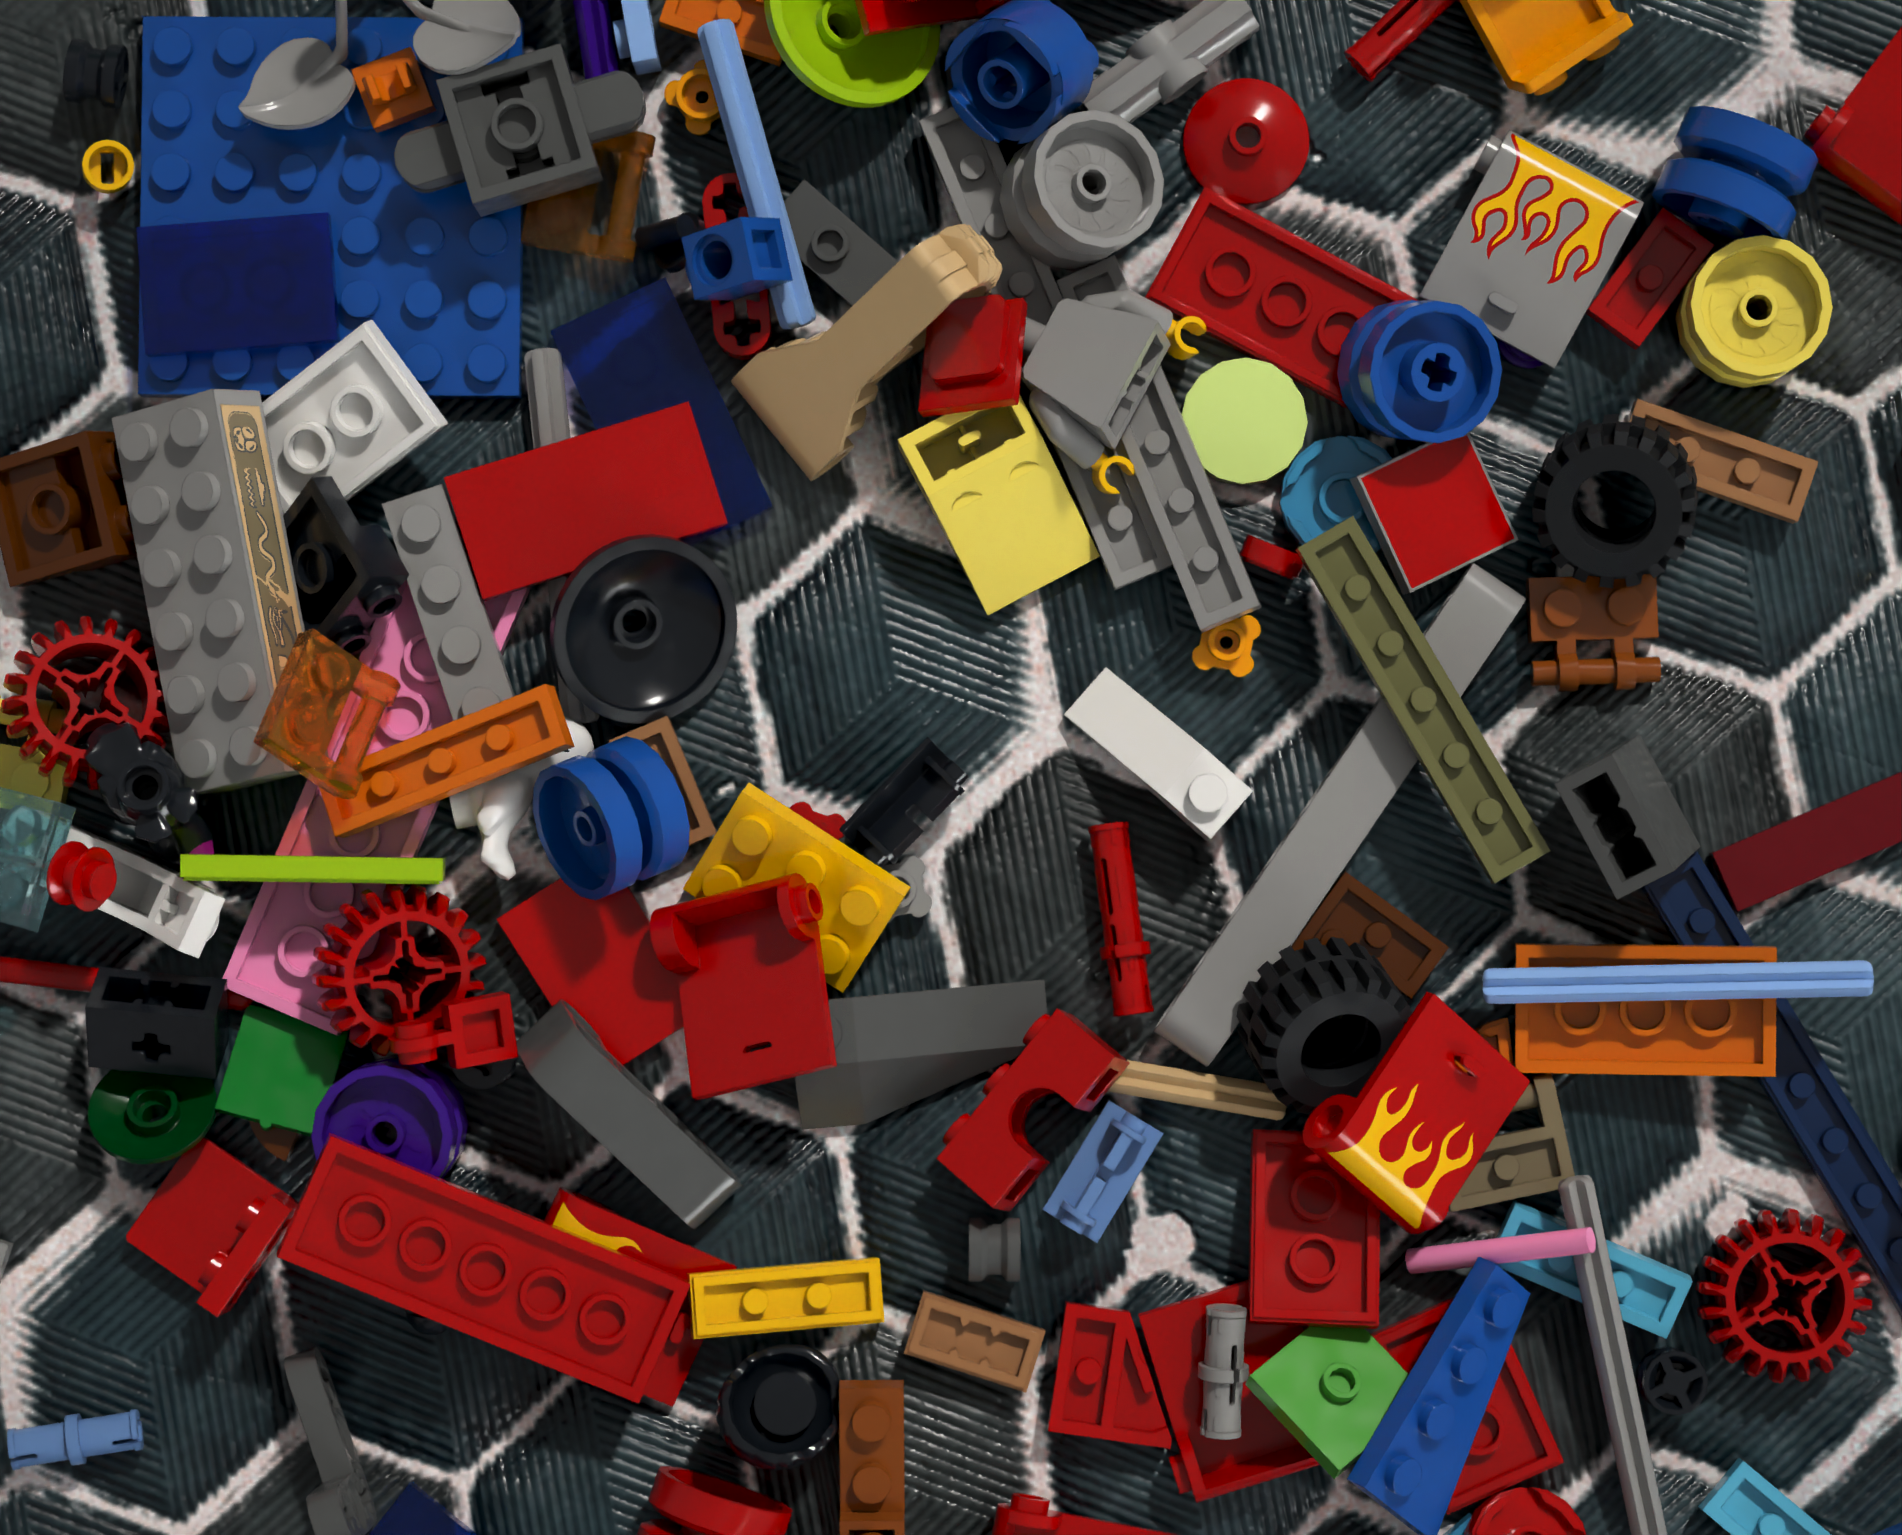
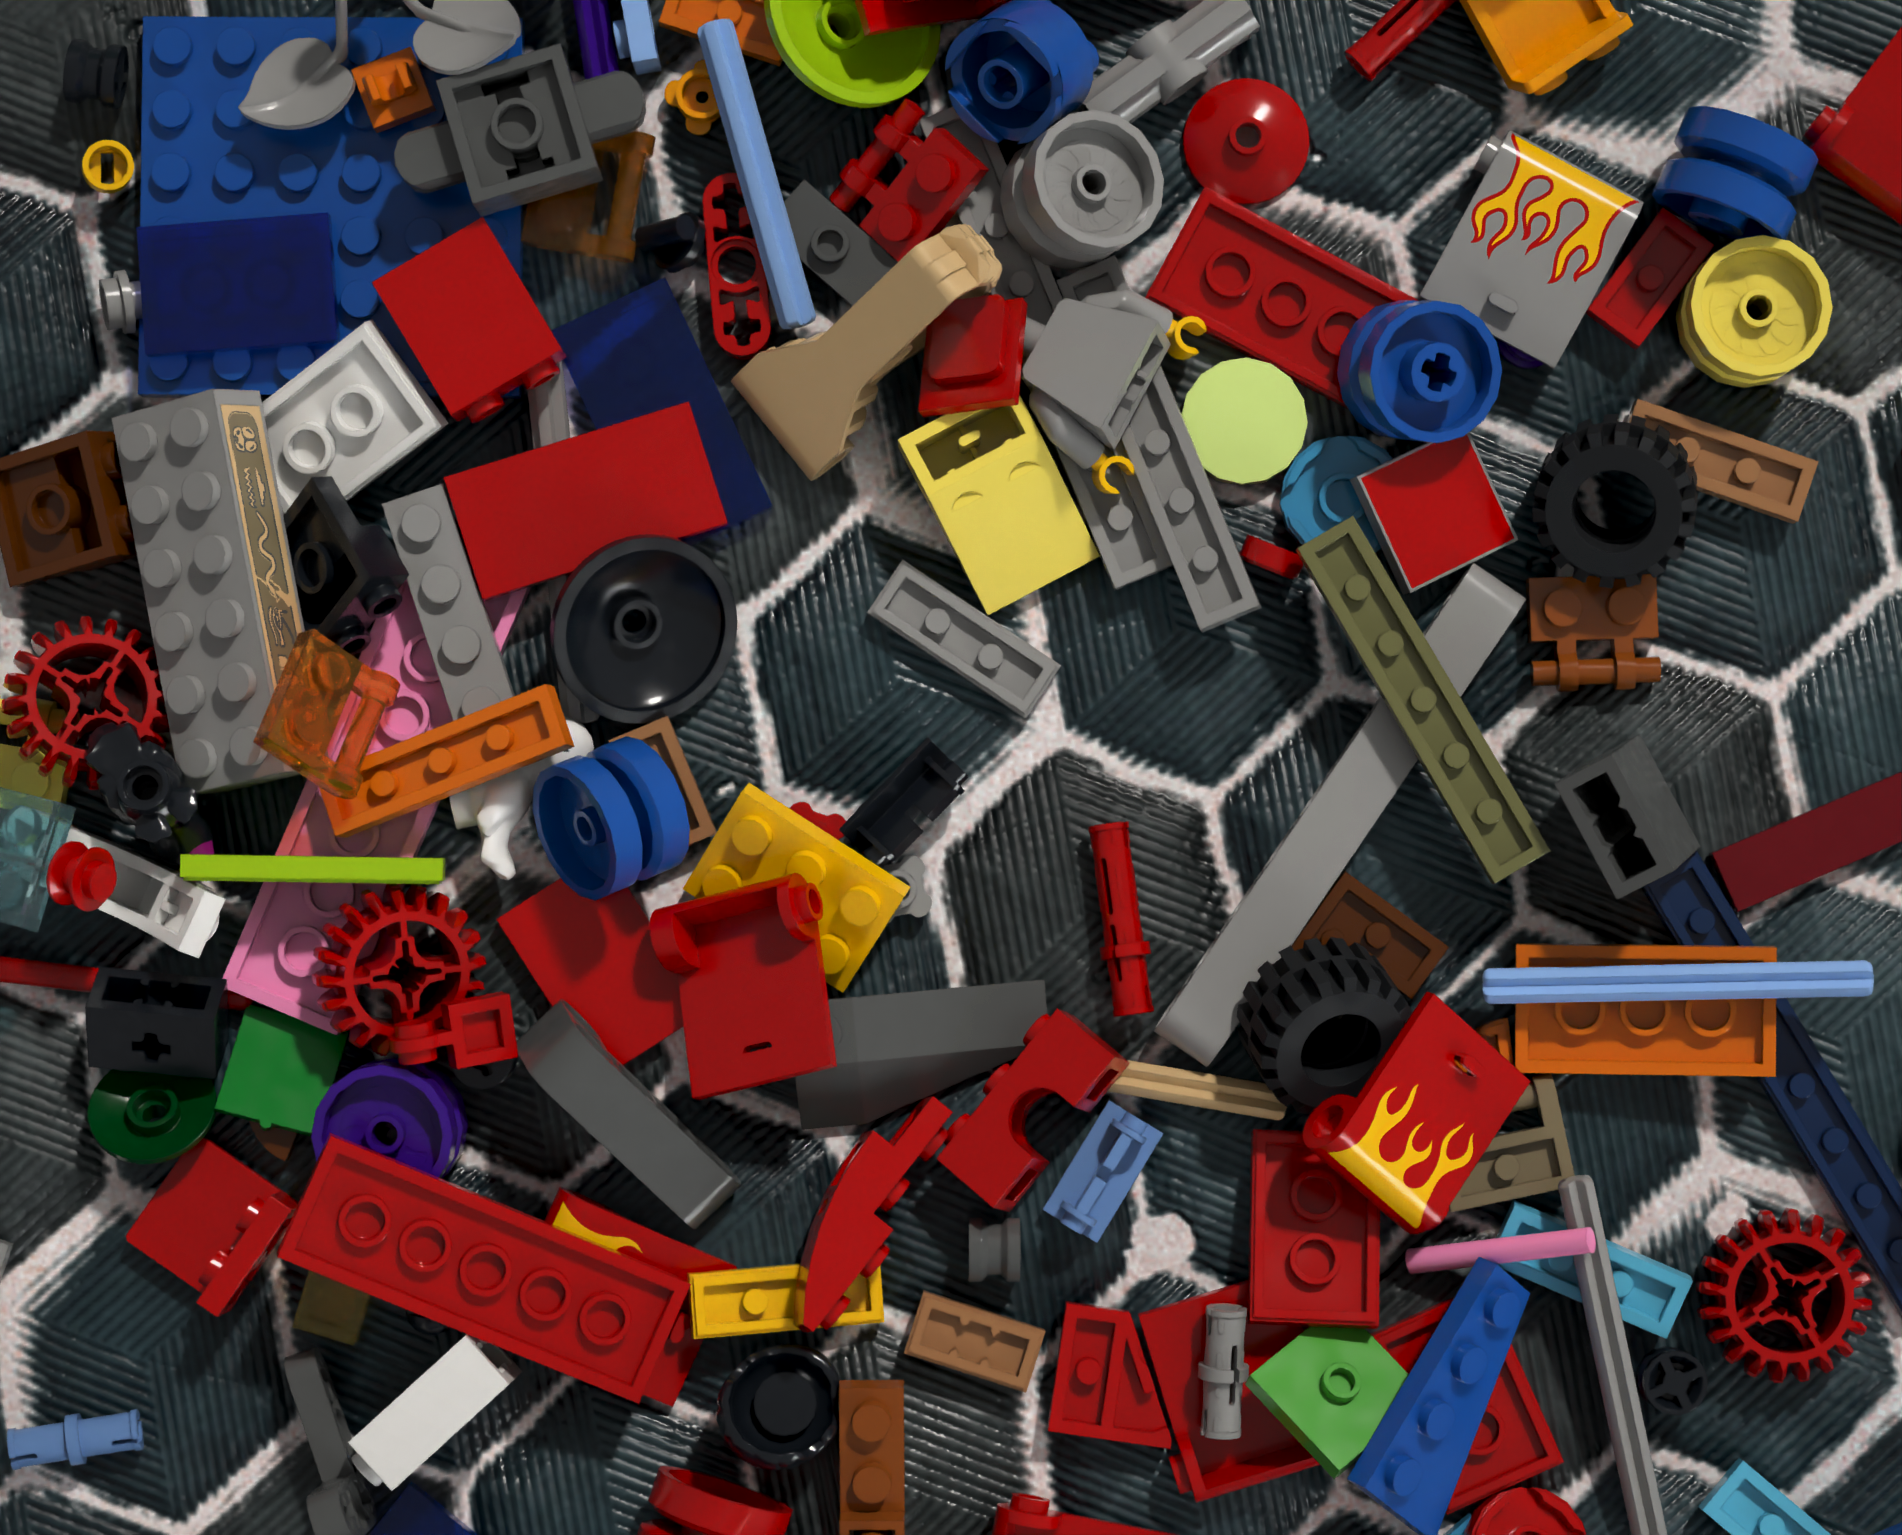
blue brick [681,217,793,300] -> none
white slope [1064,667,1253,841] -> none
light orange plate [1192,615,1261,677] -> none
none -> light grey plate [99,270,146,334]
none -> clear yellow plate [292,1270,371,1345]
none -> white window [348,1334,522,1491]
none -> red panel [372,217,567,423]
none -> red slope [793,1096,953,1332]
none -> red plate [829,99,989,262]
none -> light grey tile [867,560,1061,719]

